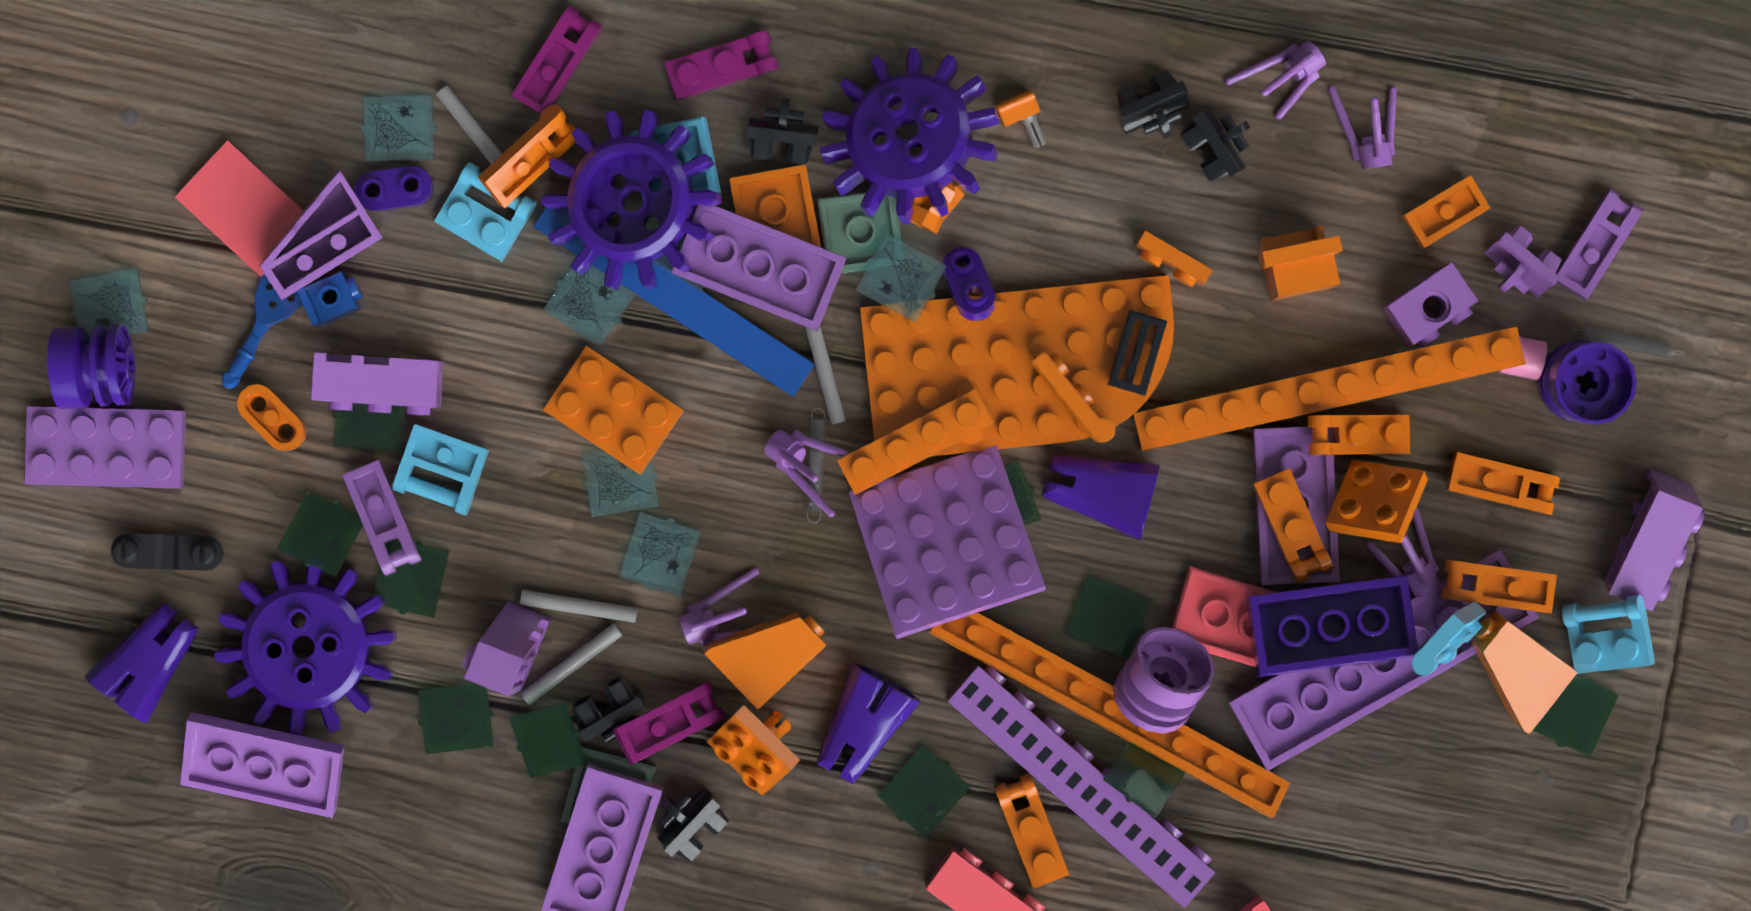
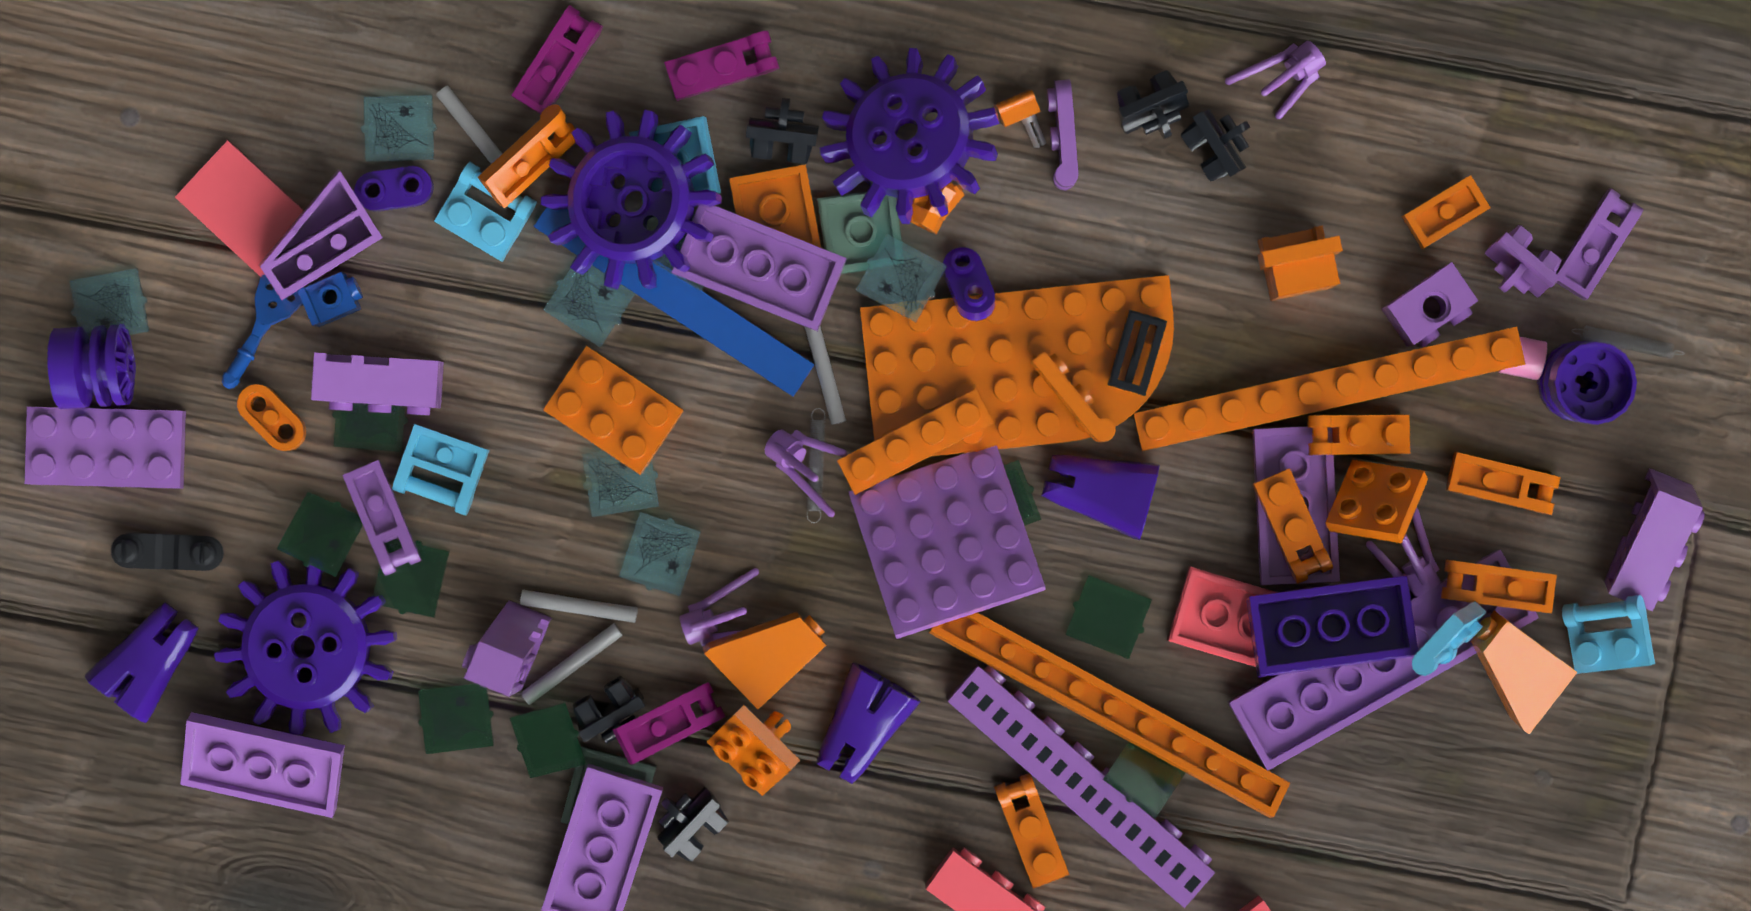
clear green piece [878,745,971,839] -> none
medium lavender wheel [1113,627,1215,733] -> none
orange plate [1135,230,1213,288] -> none
medium lavender plant [1328,86,1397,169] -> none
clear green piece [1533,675,1619,757] -> none
none -> medium lavender plate [1047,79,1078,190]

